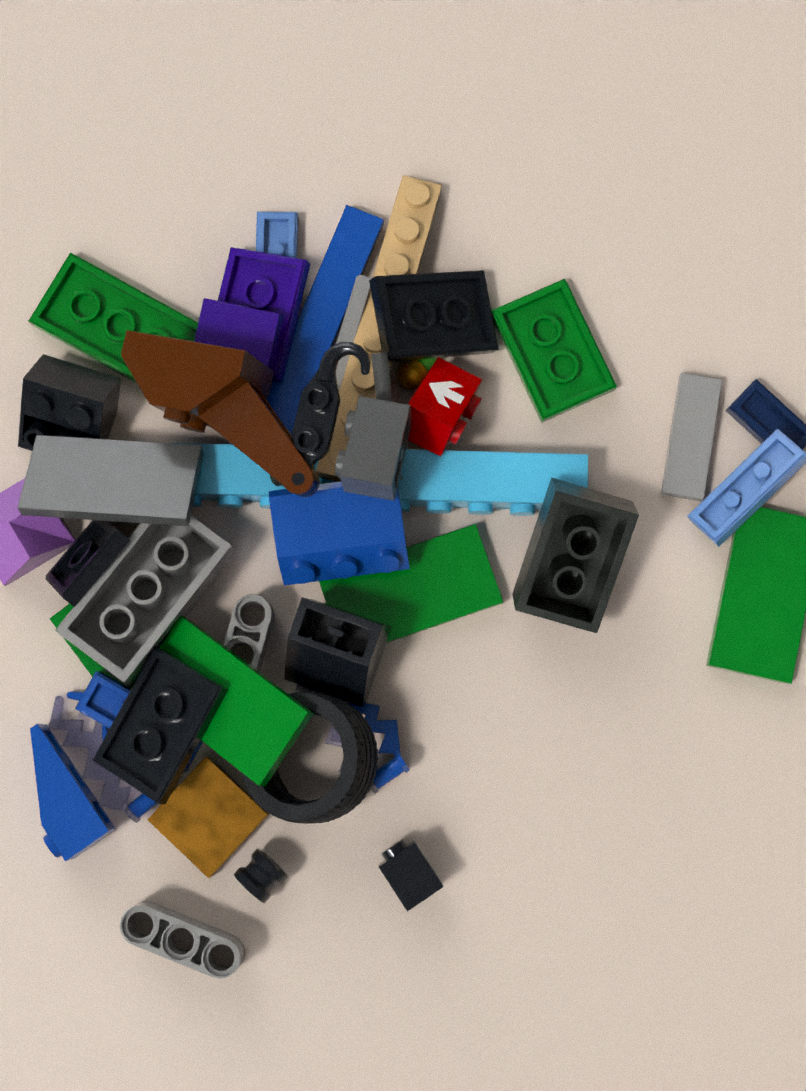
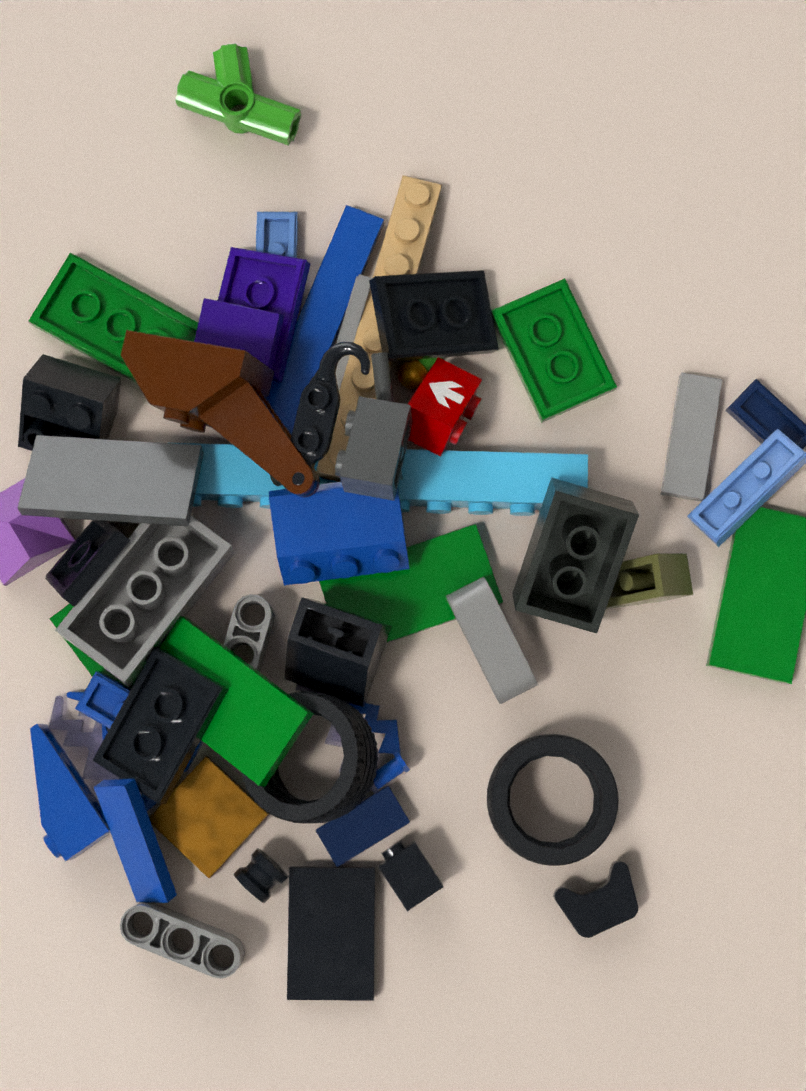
none -> blue tile [94,779,177,903]
none -> bright green piece [175,44,301,146]
none -> black tile [287,866,375,1001]
none -> dark blue tile [315,785,410,867]
none -> light grey beam [446,577,538,704]
none -> black tyre [487,734,618,866]
none -> black piece [553,861,638,938]
none -> olive slope [606,553,693,609]

